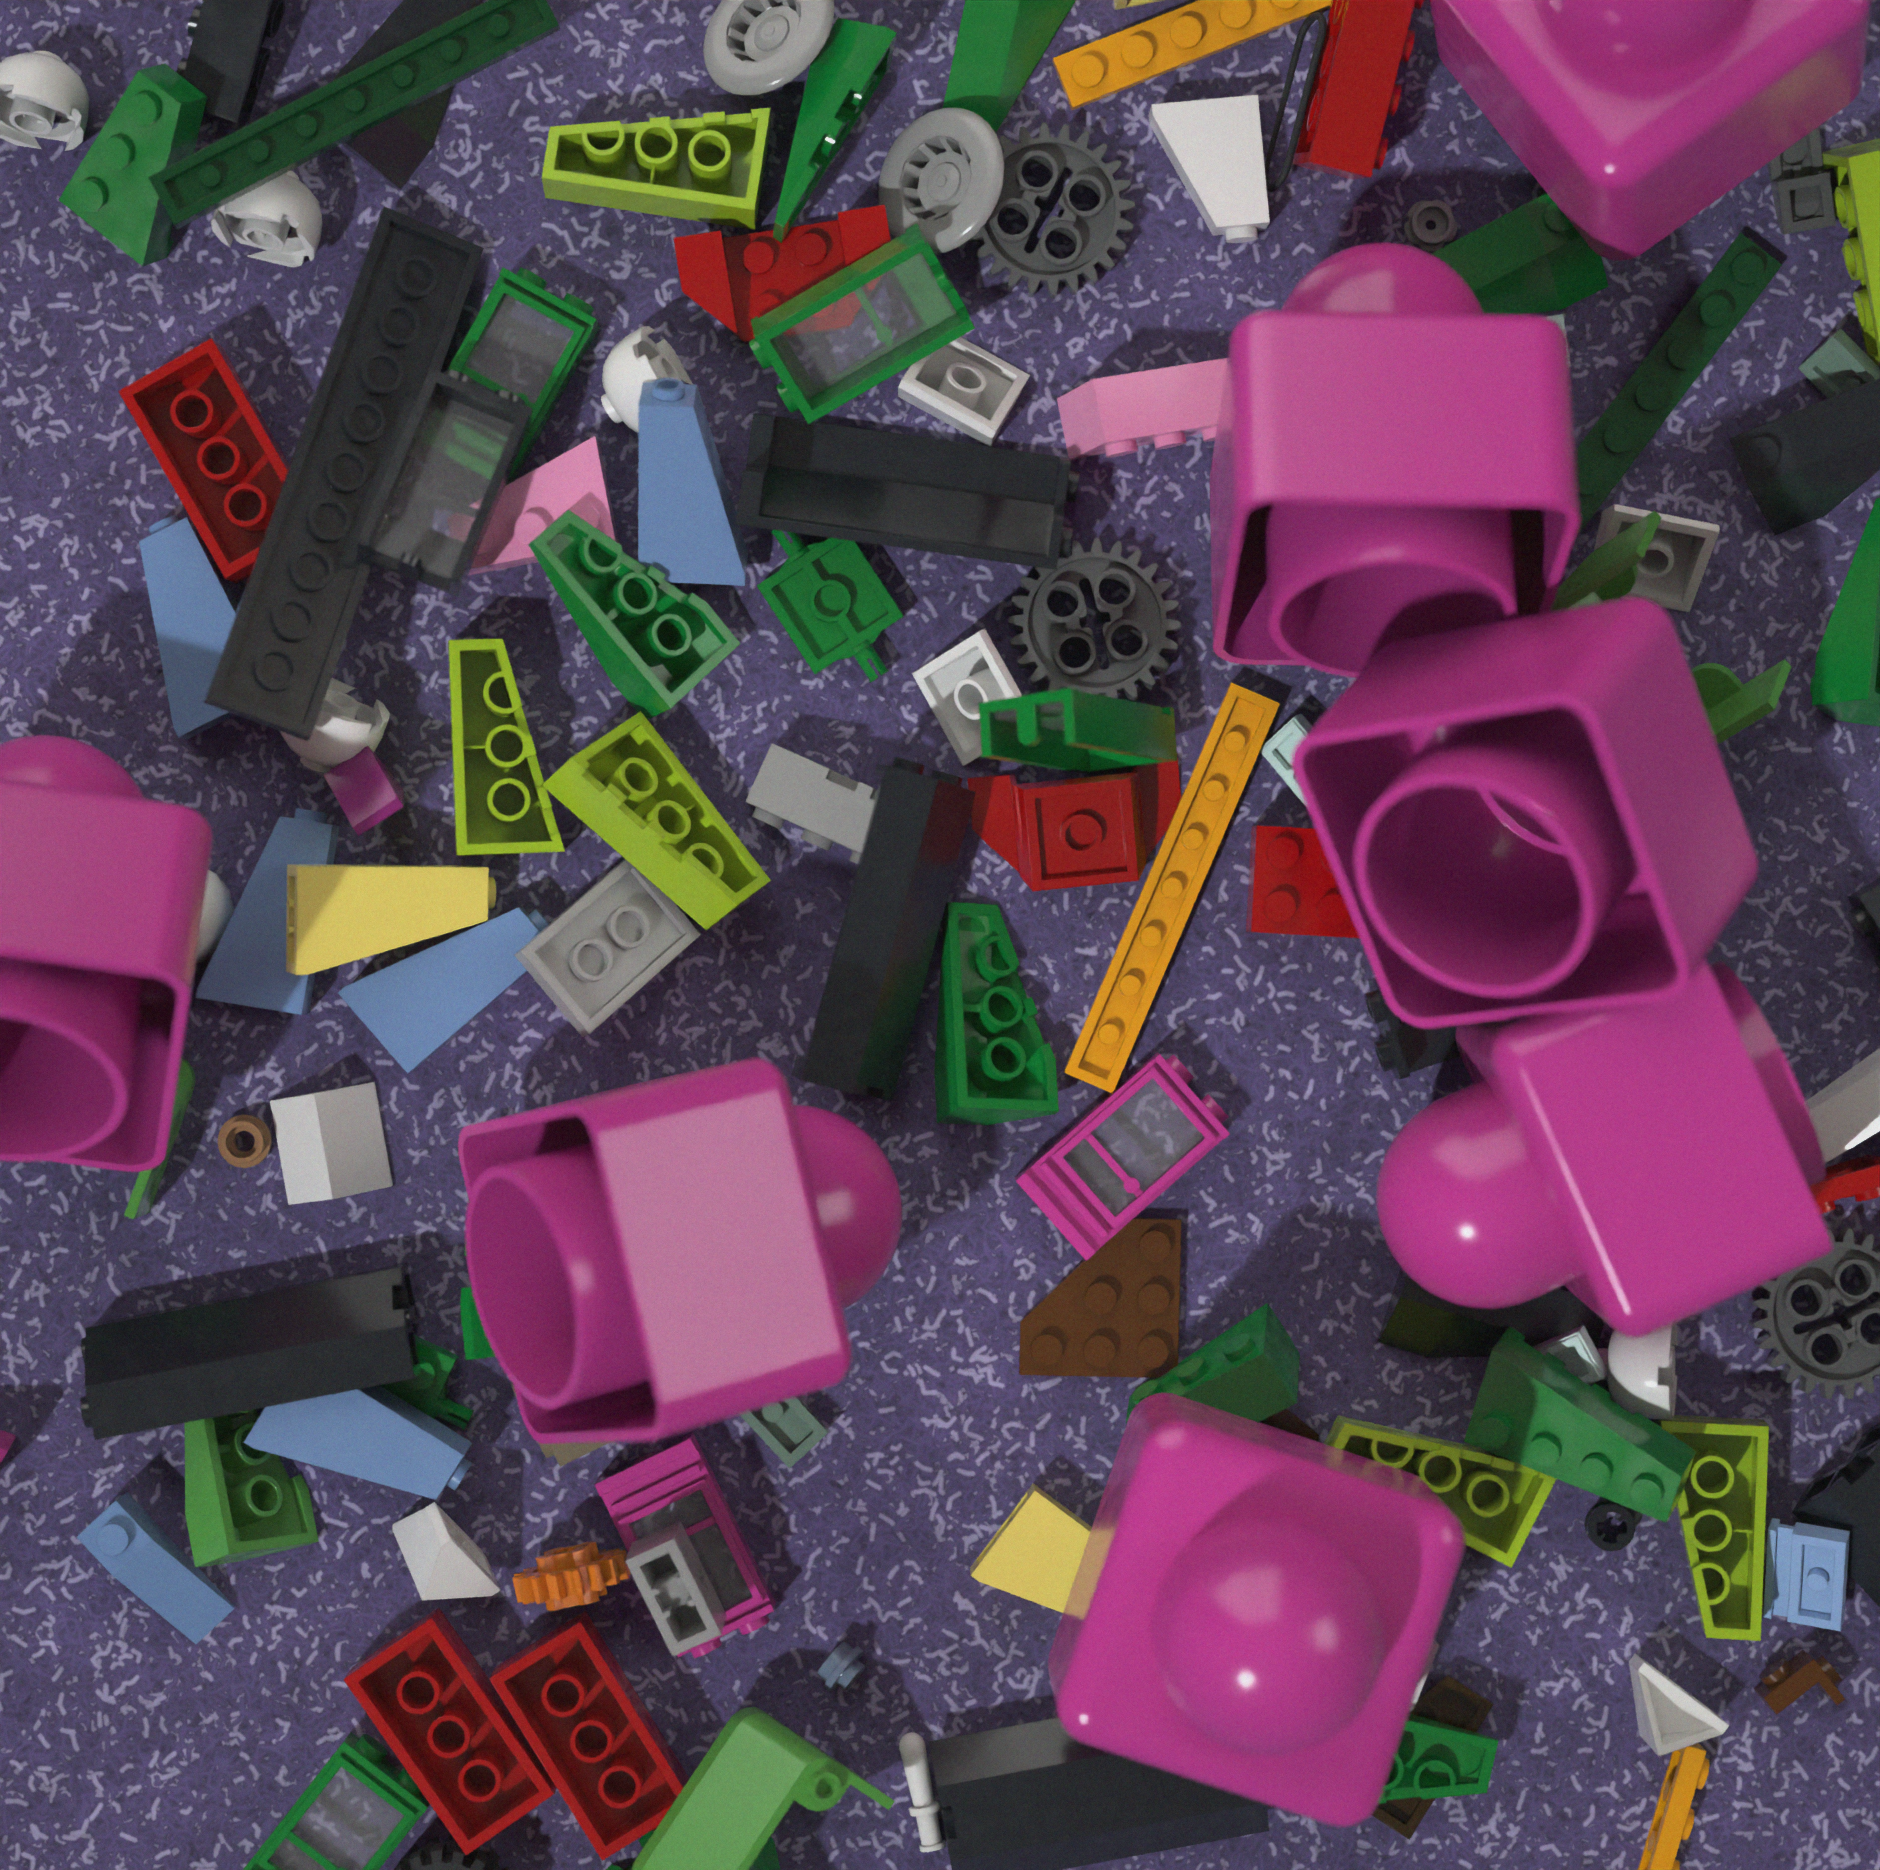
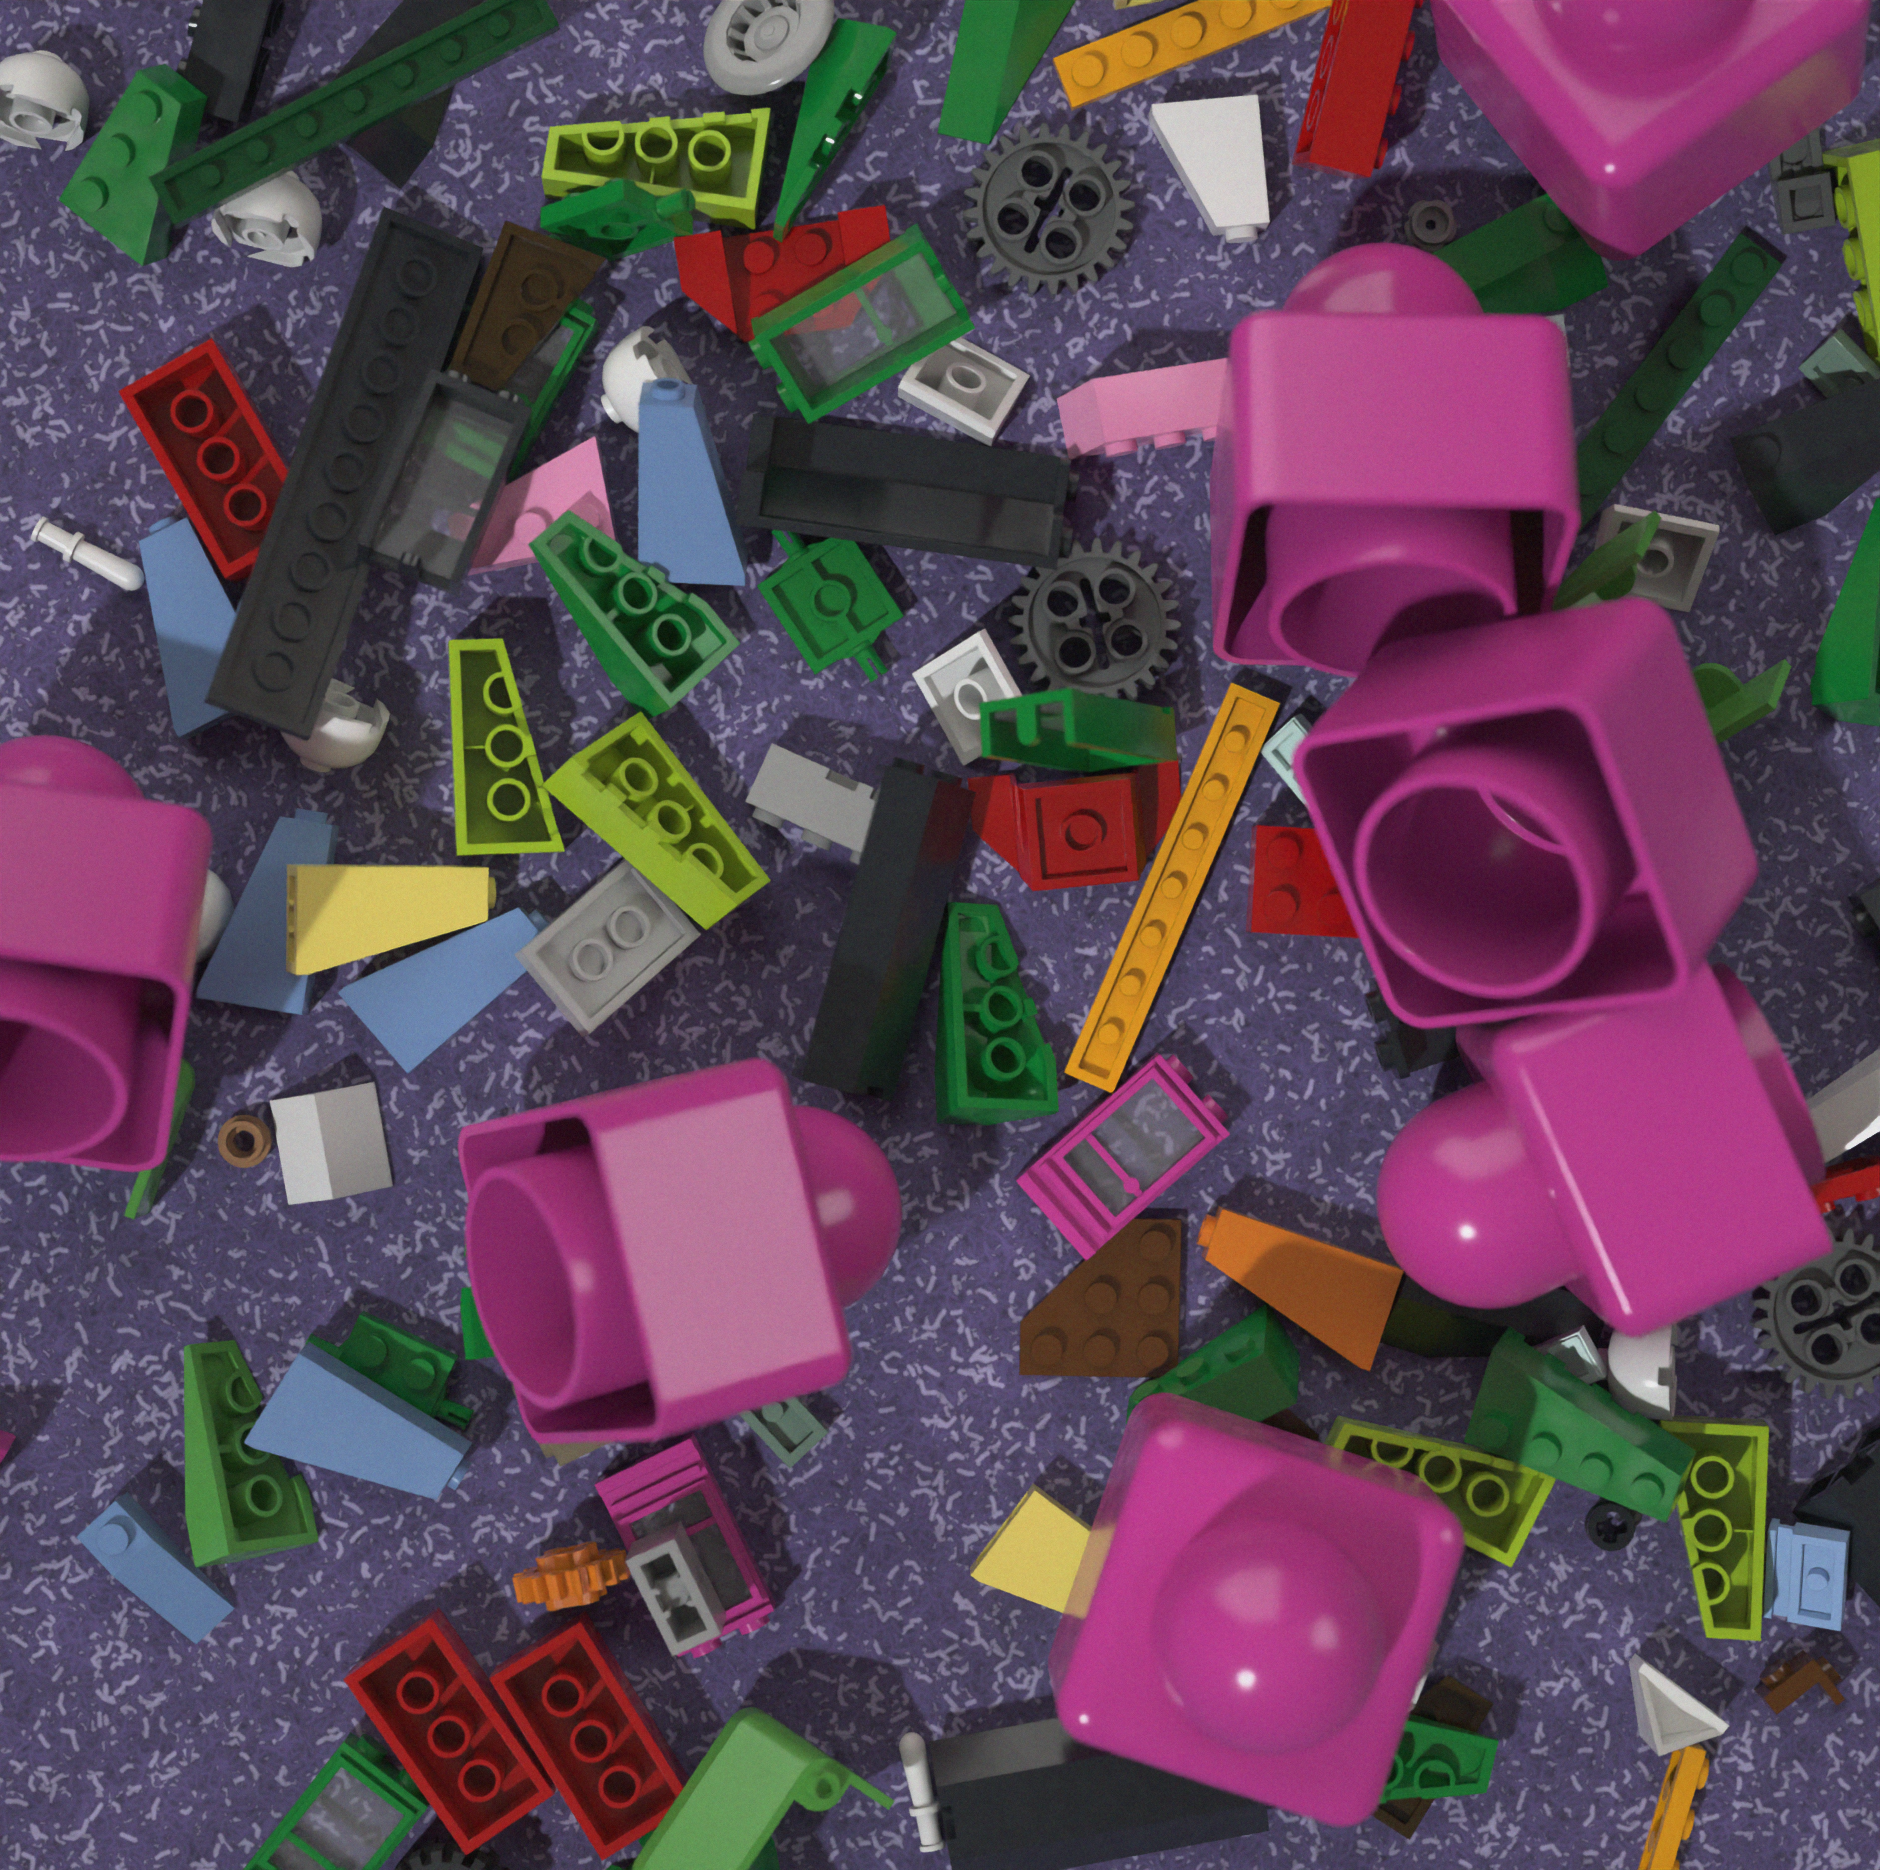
black panel [80,1263,421,1440] -> none
magenta slope [323,746,405,836] -> none
white slope [393,1502,501,1600] -> none
sand blue plate [817,1641,866,1692] -> none
light grey wheel [878,108,1004,254] -> none
black piece [1265,12,1327,192] -> none
none -> white piece [31,516,145,591]
none -> dark brown wing [448,220,608,391]
none -> green plate [541,178,695,262]
none -> orange slope [1196,1206,1404,1371]

